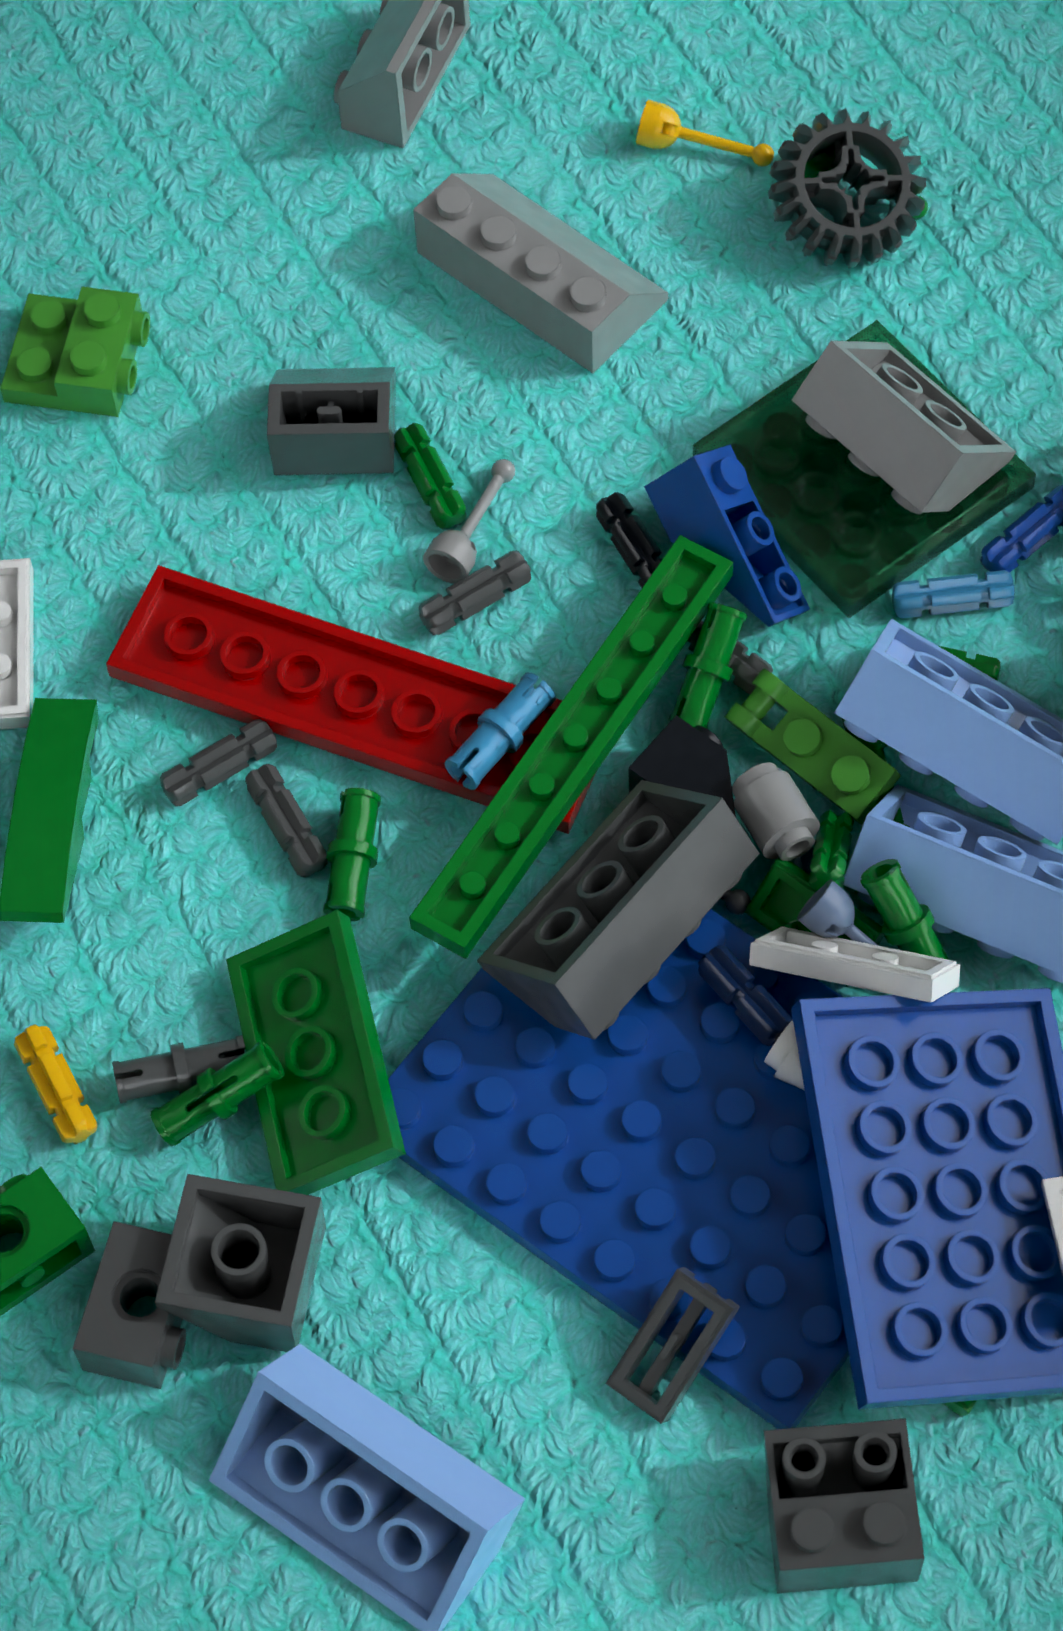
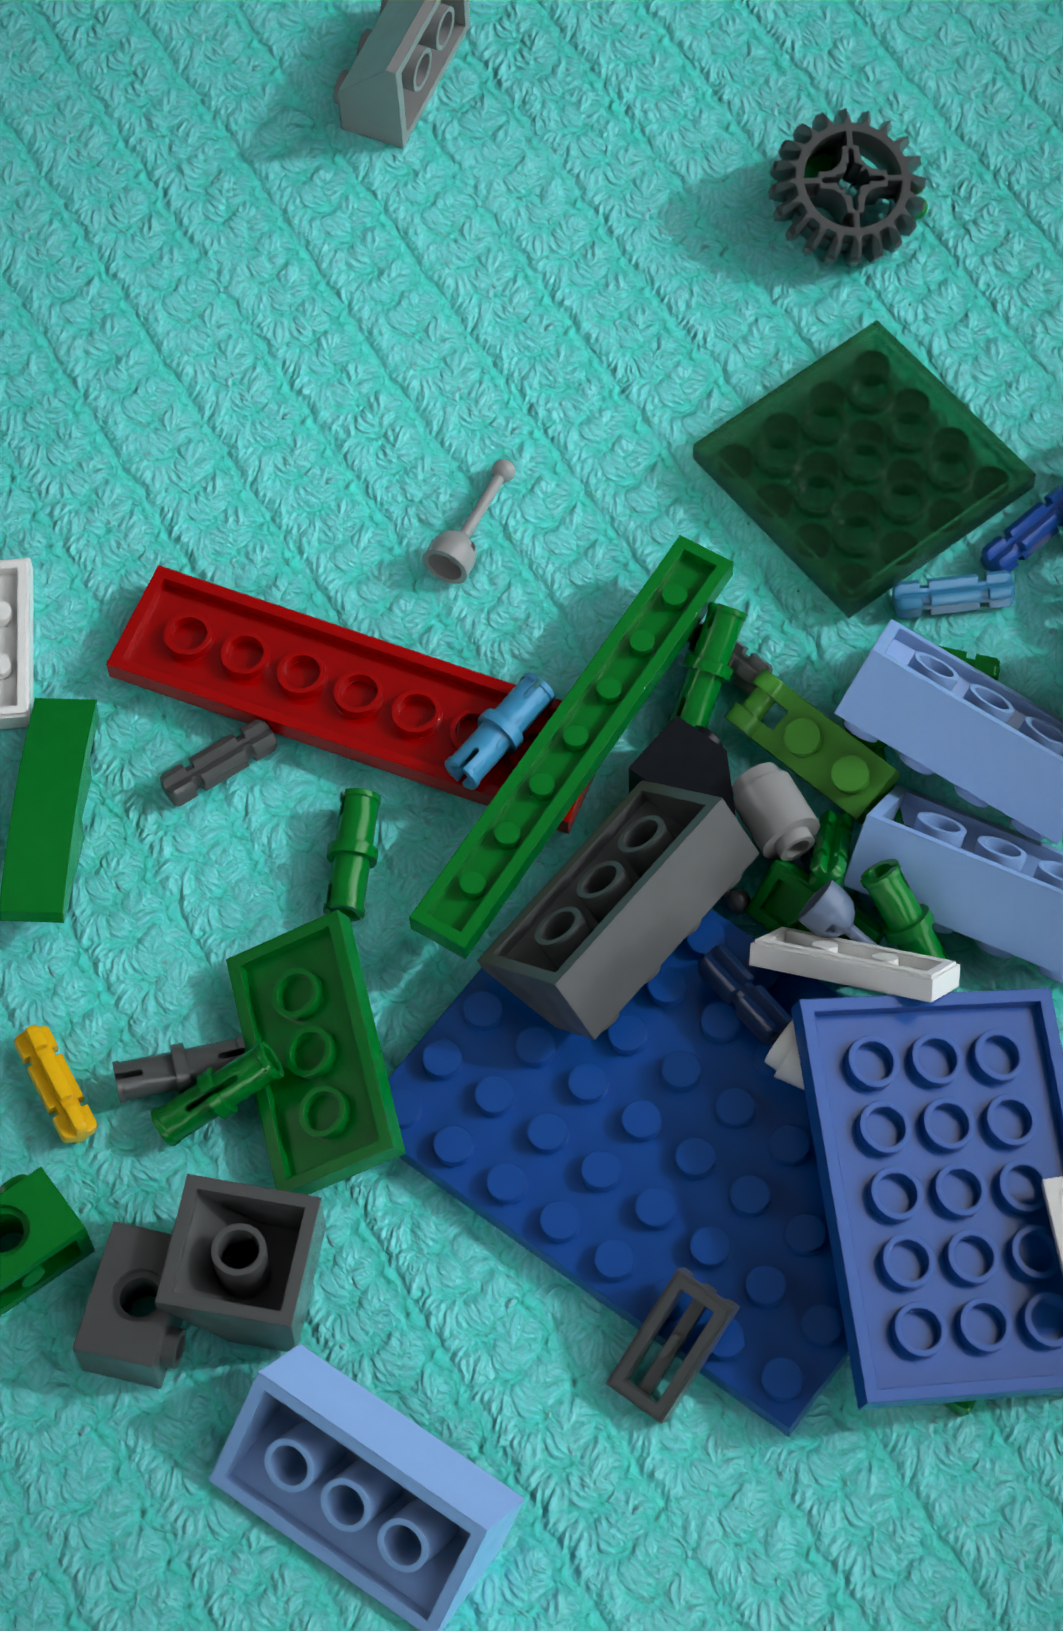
bright green plate [0,287,150,417] -> none
dark grey axle [245,764,328,877] -> none
dark grey slope [267,367,396,475] -> none
green axle [394,423,467,530] -> none
light grey slope [413,173,668,373] -> none
dark grey axle [418,551,531,635] -> none
black axle [596,492,663,588] -> none
yellow hinge [636,99,774,167] -> none
blue slope [644,445,811,627] -> none
dark grey slope [764,1418,924,1593] -> none
light grey slope [792,340,1016,514] -> none

